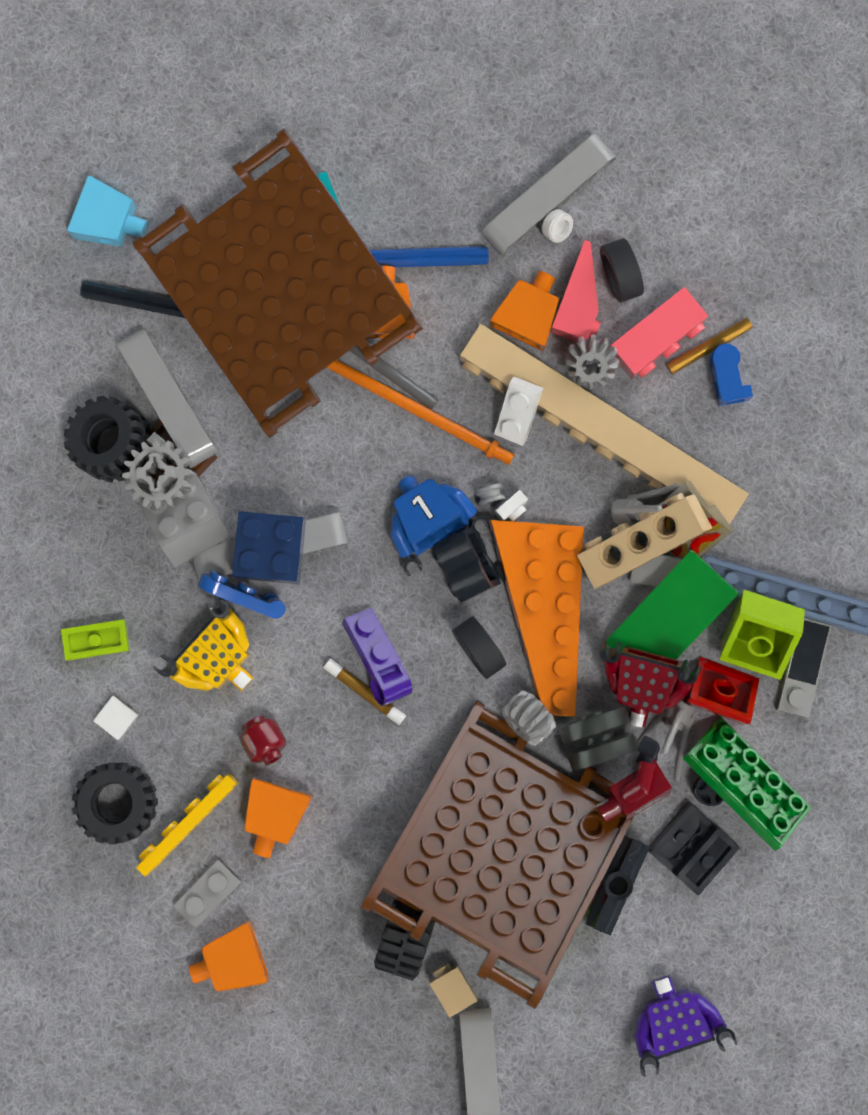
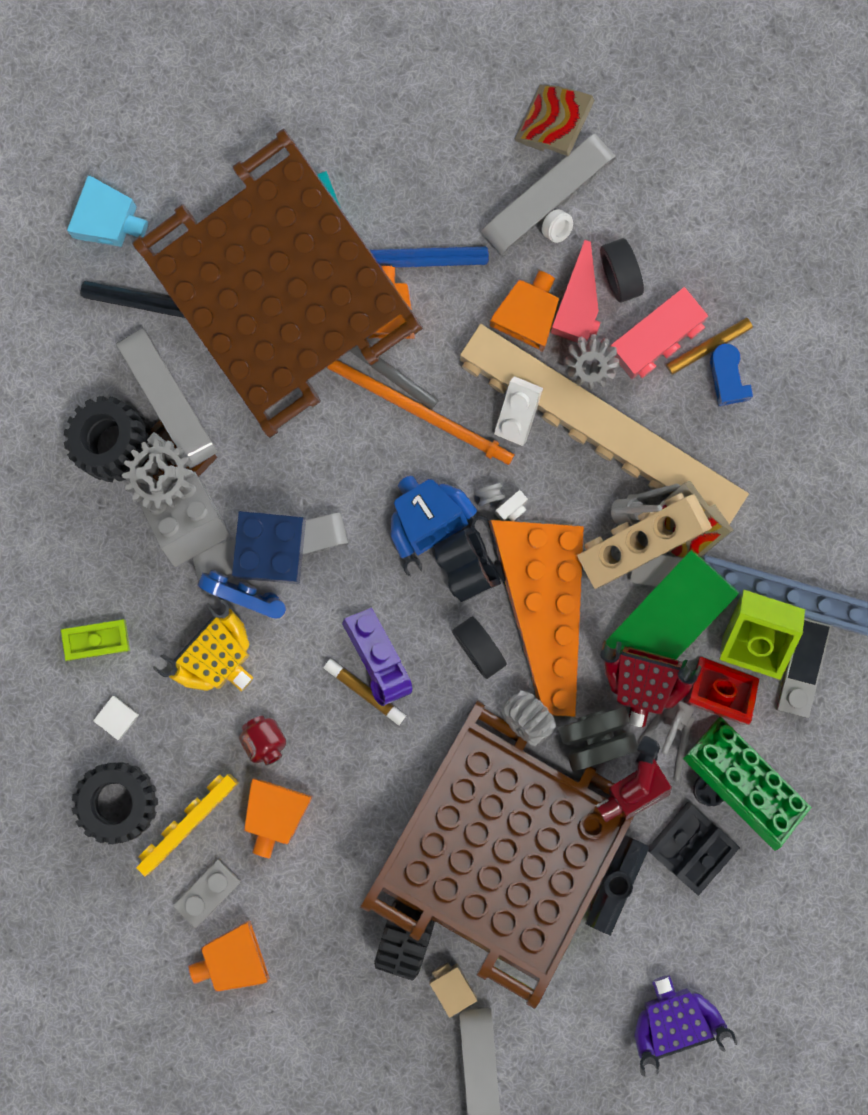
none -> slope [515,85,595,156]

